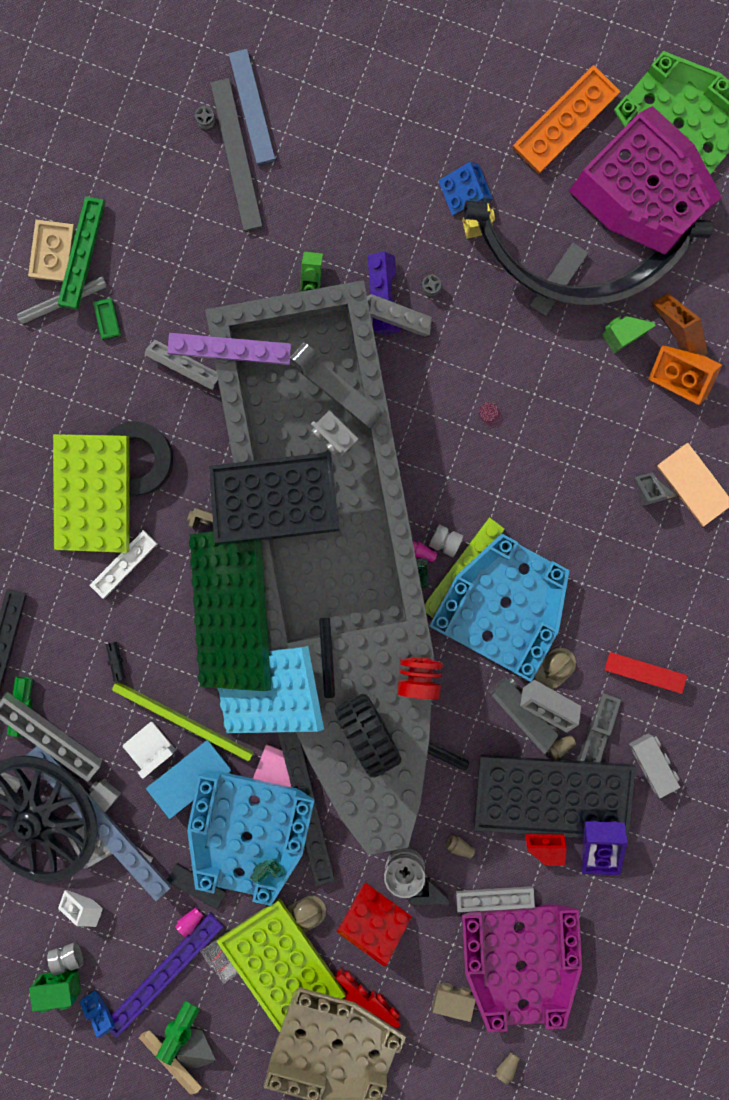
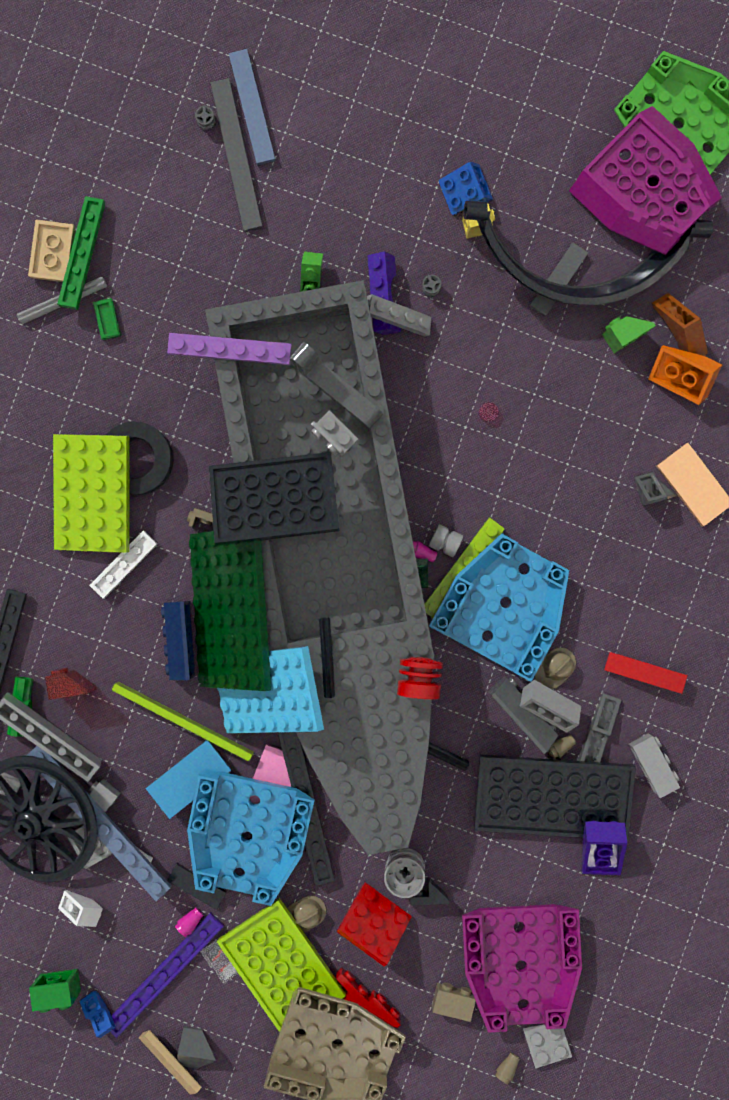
light grey wheel [47,942,83,976] -> none
black pin [105,642,126,682] -> none
white bracket [123,722,176,779] -> none
light grey plate [145,340,219,390] -> none
green piece [156,1001,200,1066] -> none
clear green bracket [249,859,285,883] -> none
black tyre [335,694,402,778] -> none
dark tan cone [445,835,475,859] -> none
light grey plate [456,886,535,912] -> none
orange plate [512,65,621,174] -> none
red slope [525,834,567,866] -> none
none -> clear red slope [45,667,97,700]
none -> dark blue slope [161,600,195,680]
none -> light grey plate [523,1023,572,1069]

